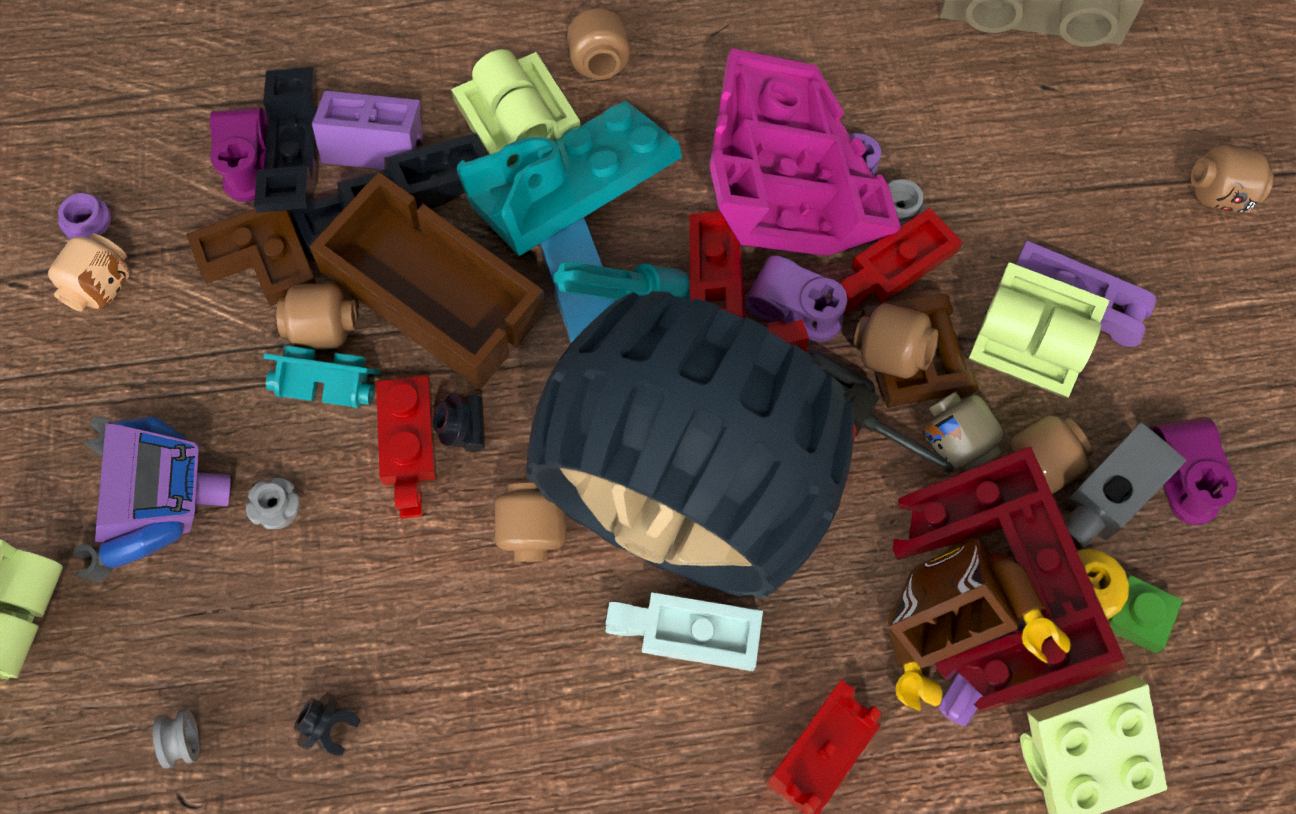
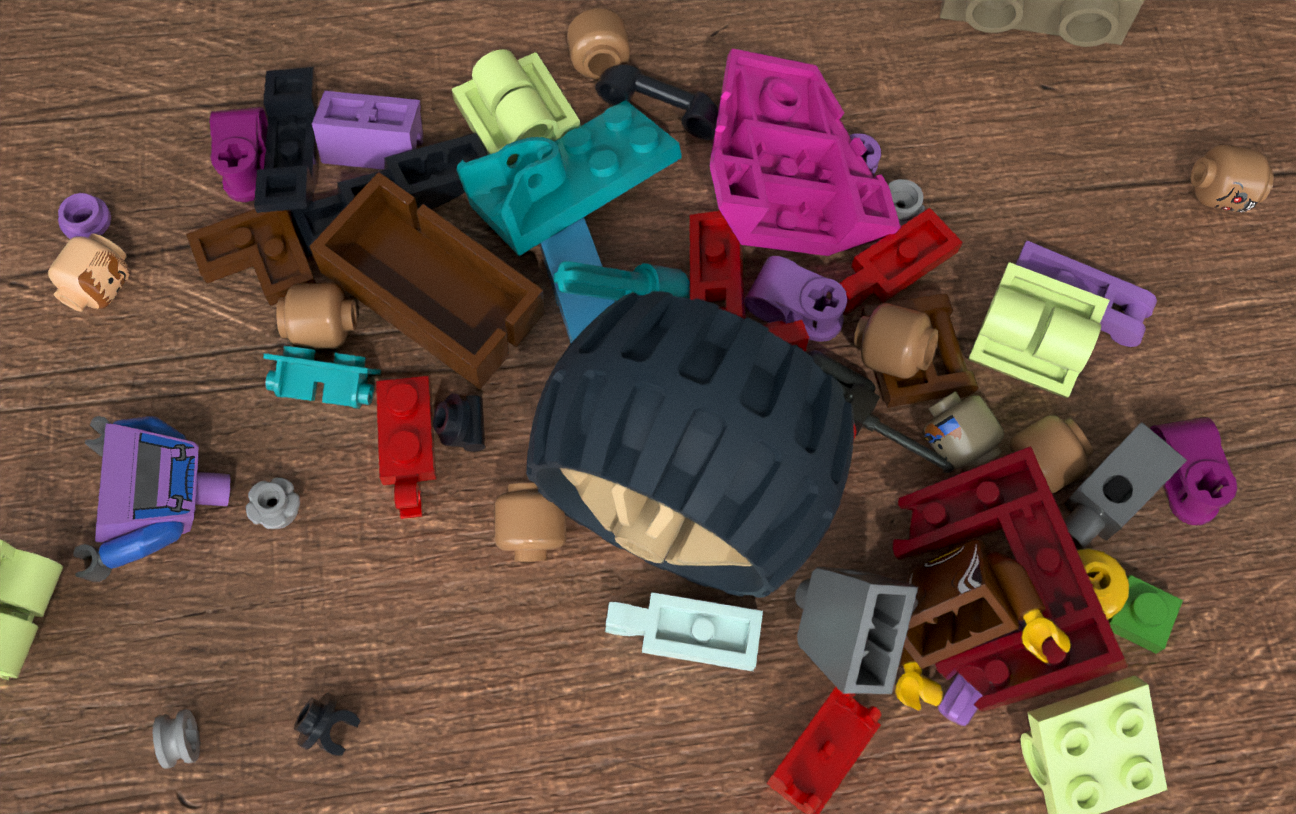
none -> black bar [595,65,719,140]
none -> dark grey torso [795,567,918,694]

